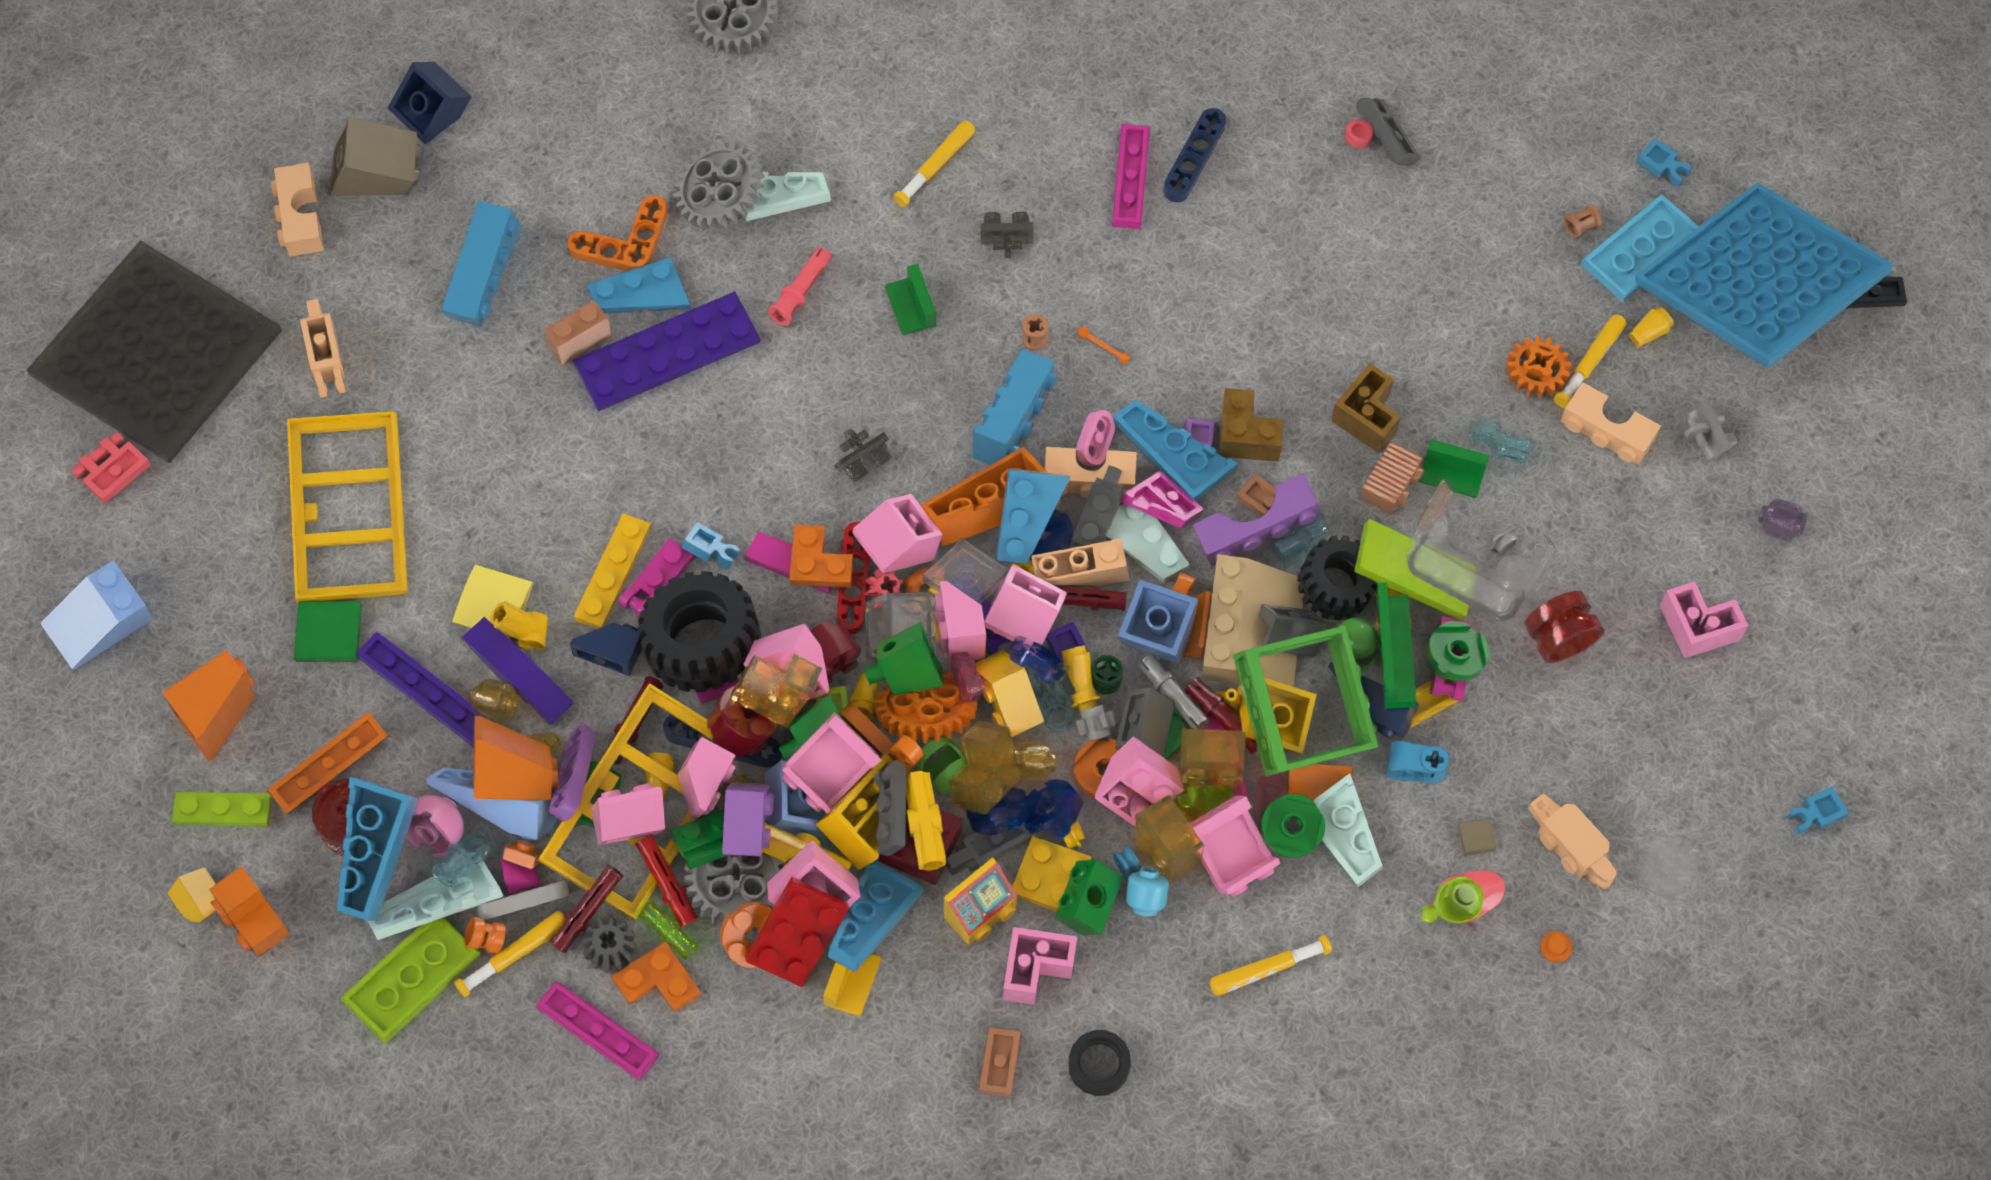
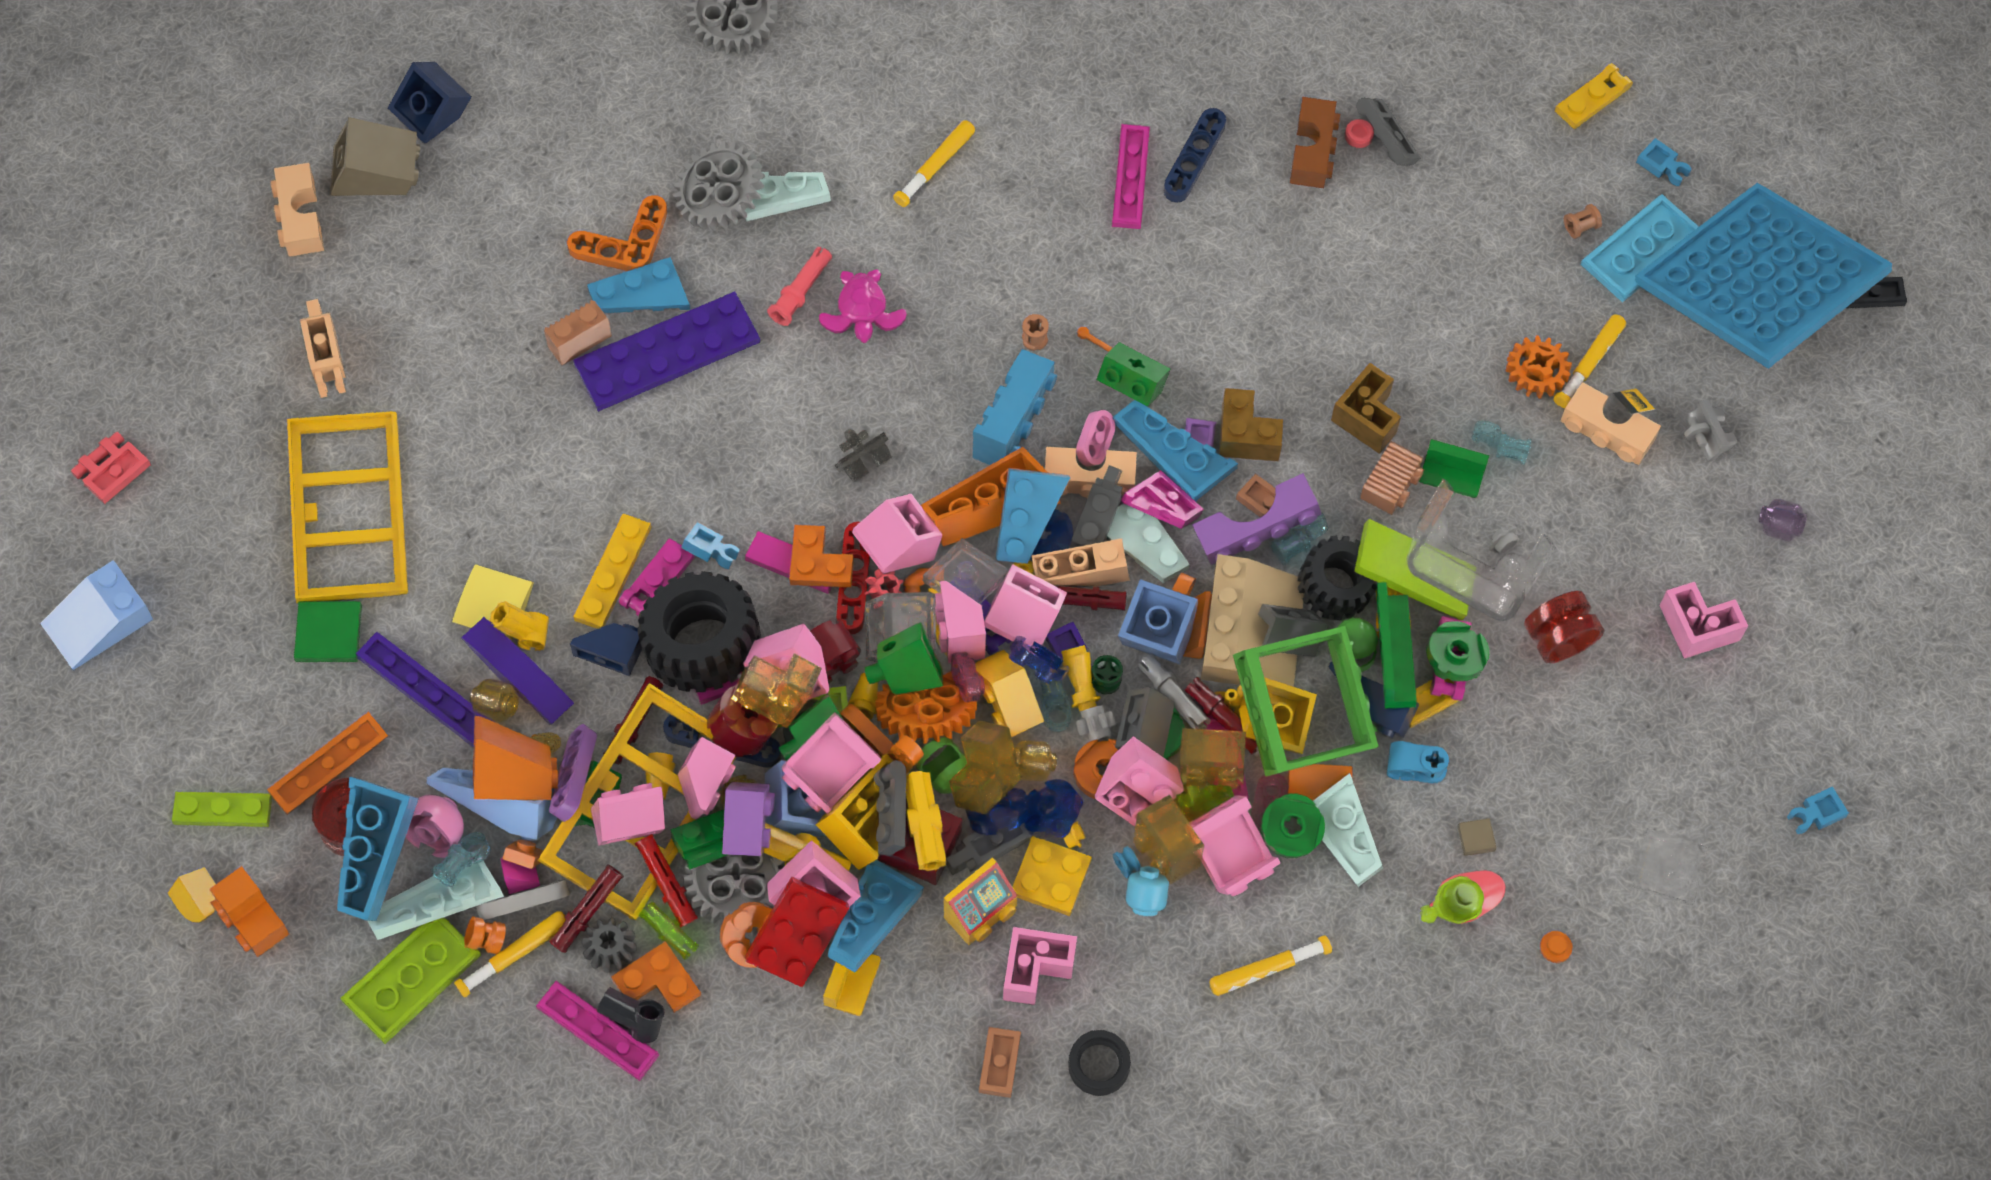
clear smoke plate [27,240,282,463] -> none
orange slope [162,650,255,762] -> none
dark azure wedge [441,200,523,327] -> none
green panel [885,263,936,335] -> none
clear smoke hips [980,212,1034,258] -> none
green brick [1055,859,1123,936] -> none
light nougat hinge [1528,794,1617,891] -> none
yellow cone [1628,307,1674,348] -> none
none -> black piece [597,987,665,1043]
none -> dark pink animal [819,269,907,343]
none -> green brick [1096,342,1171,407]
none -> dark orange arch [1290,97,1341,189]
none -> yellow plate [1555,63,1633,130]
none -> sticker [1613,388,1655,414]

